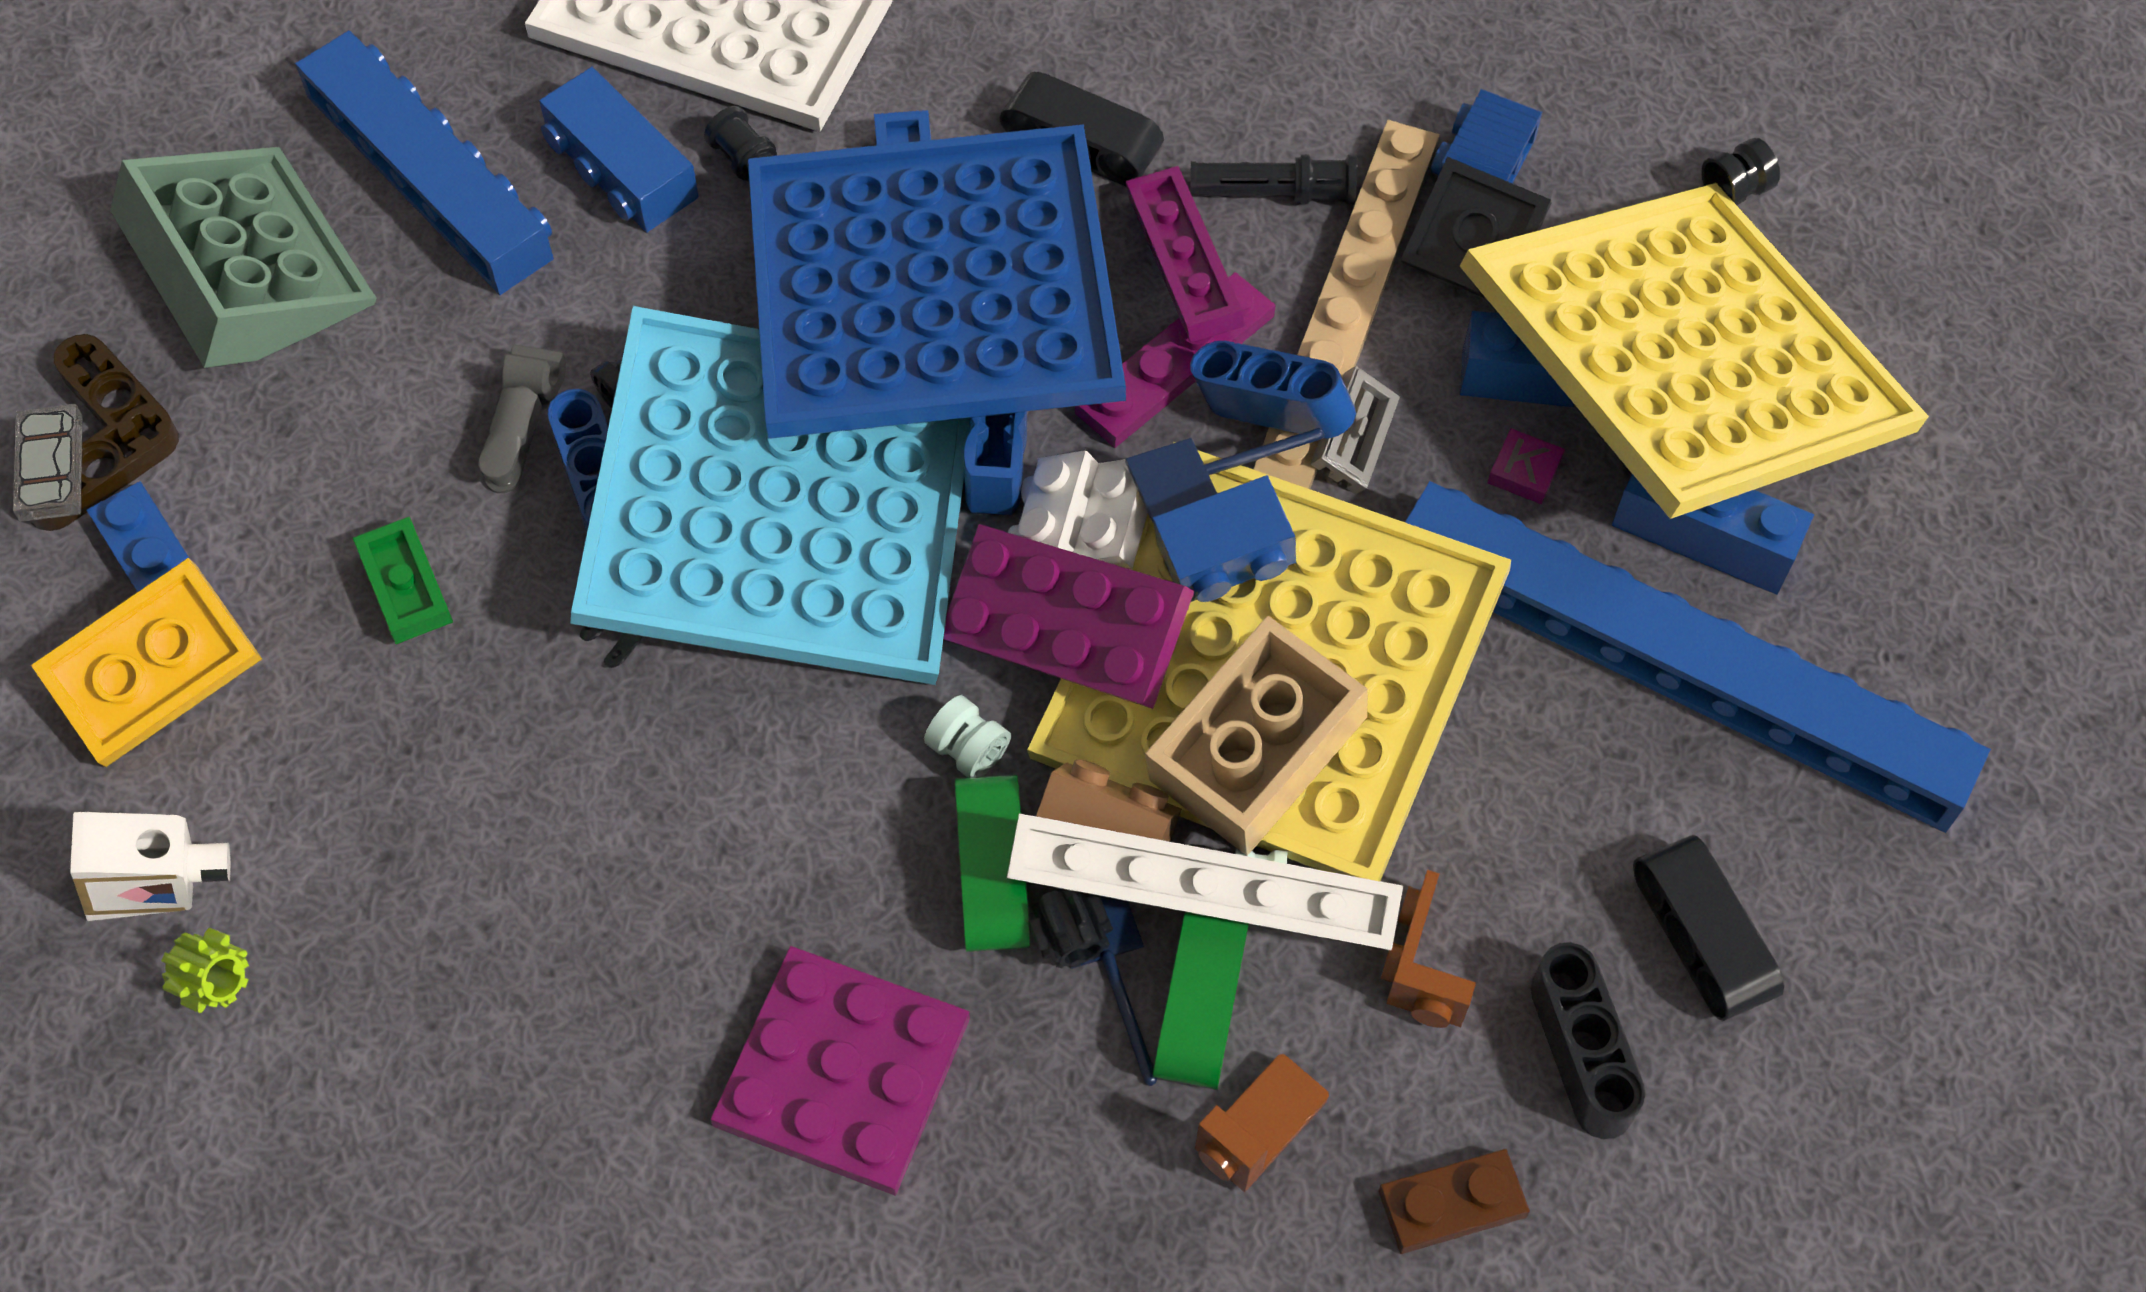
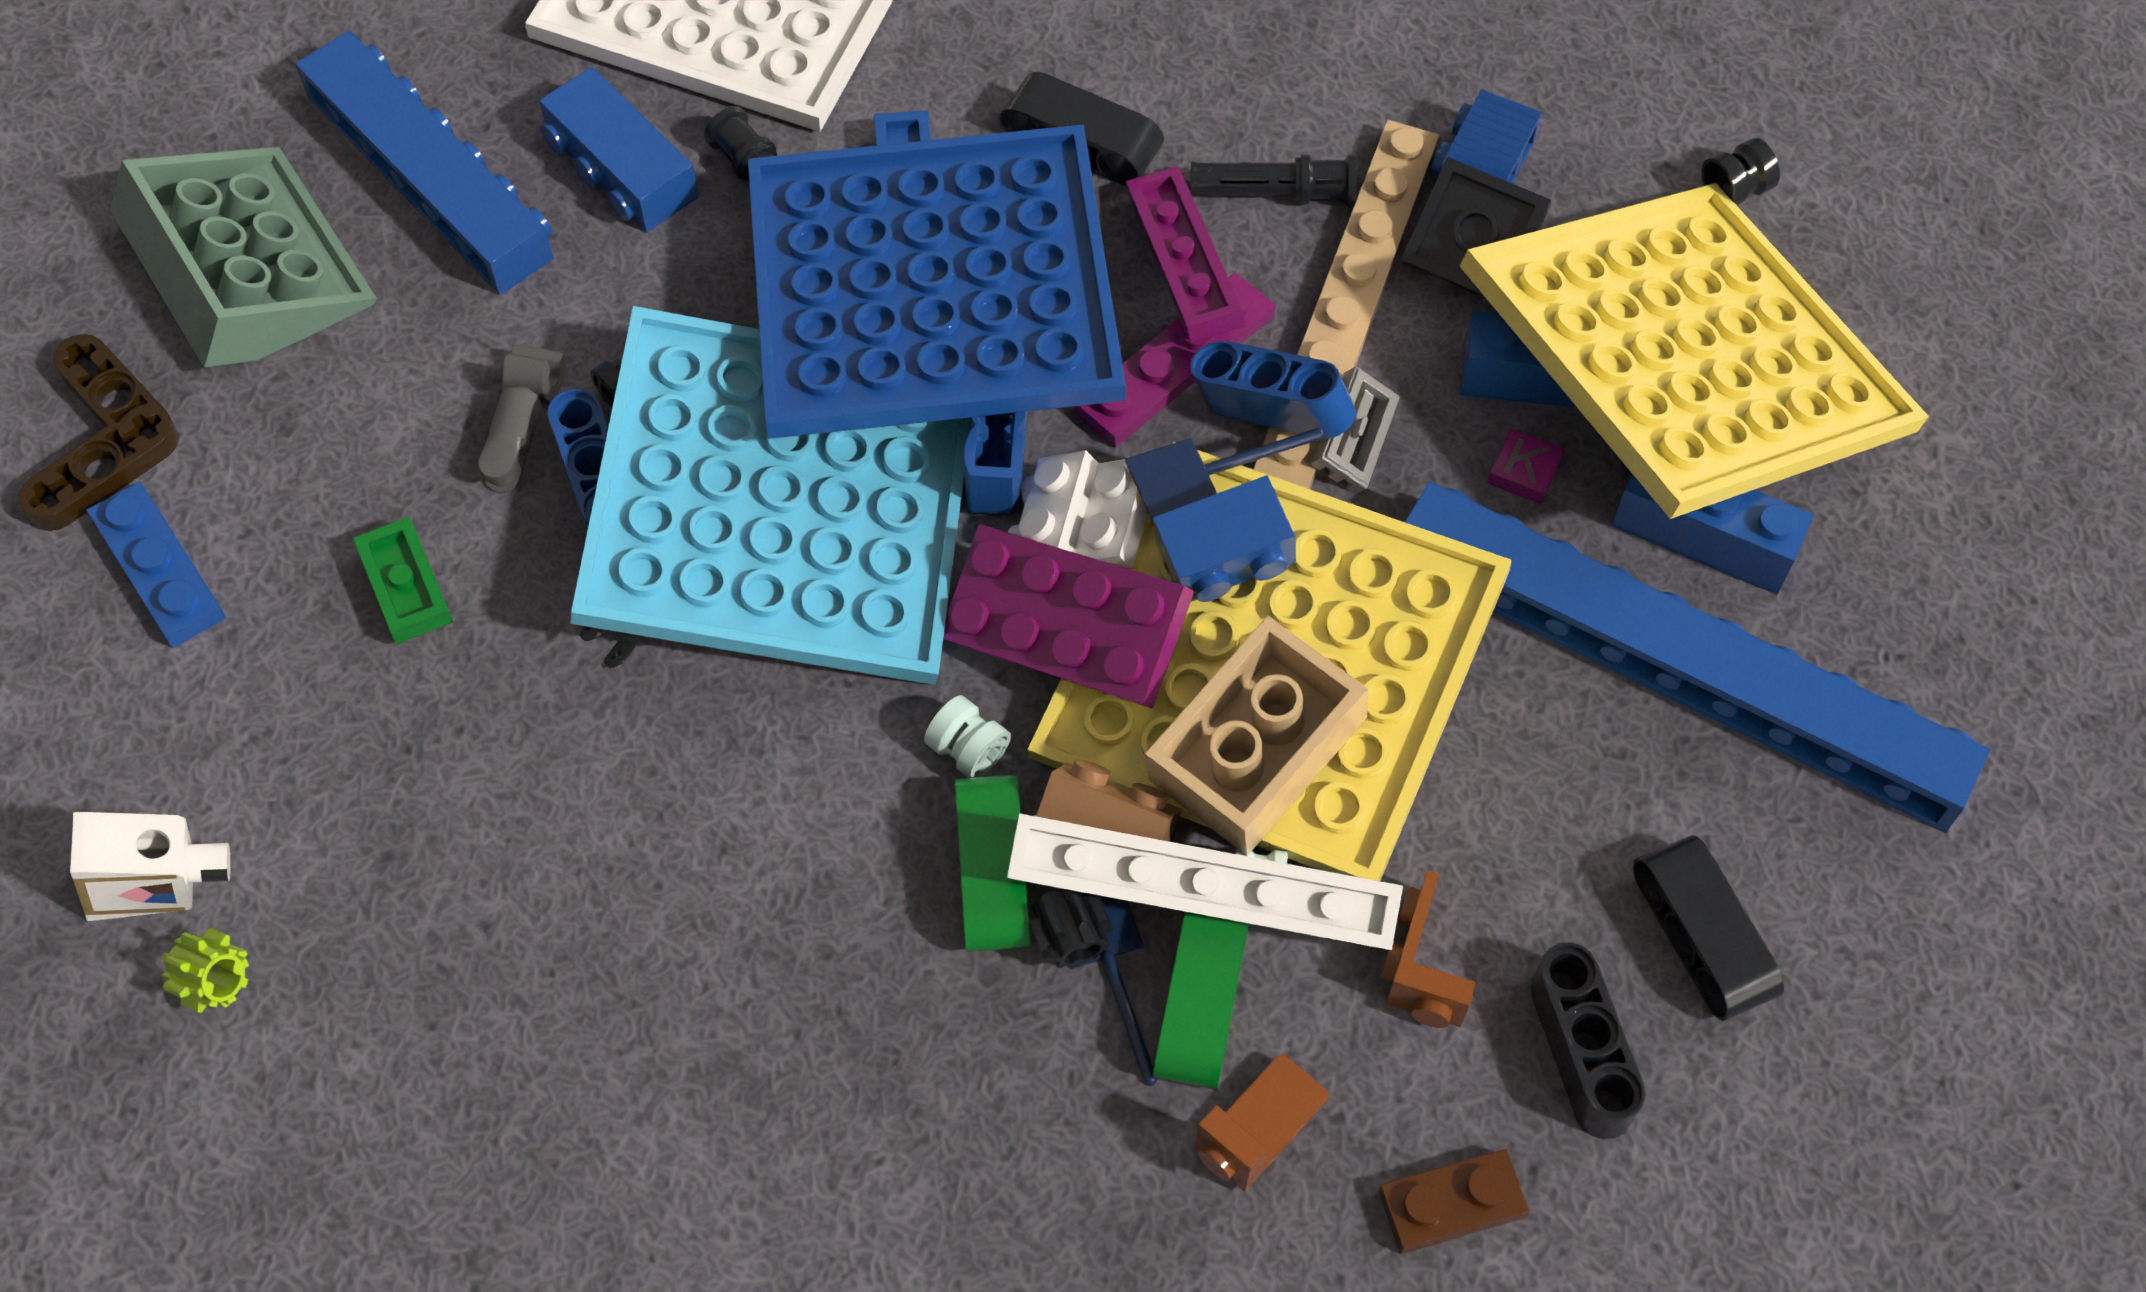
tile [13,404,82,522] -> none
yellow plate [31,558,262,767] -> none
magenta plate [711,946,970,1196] -> none

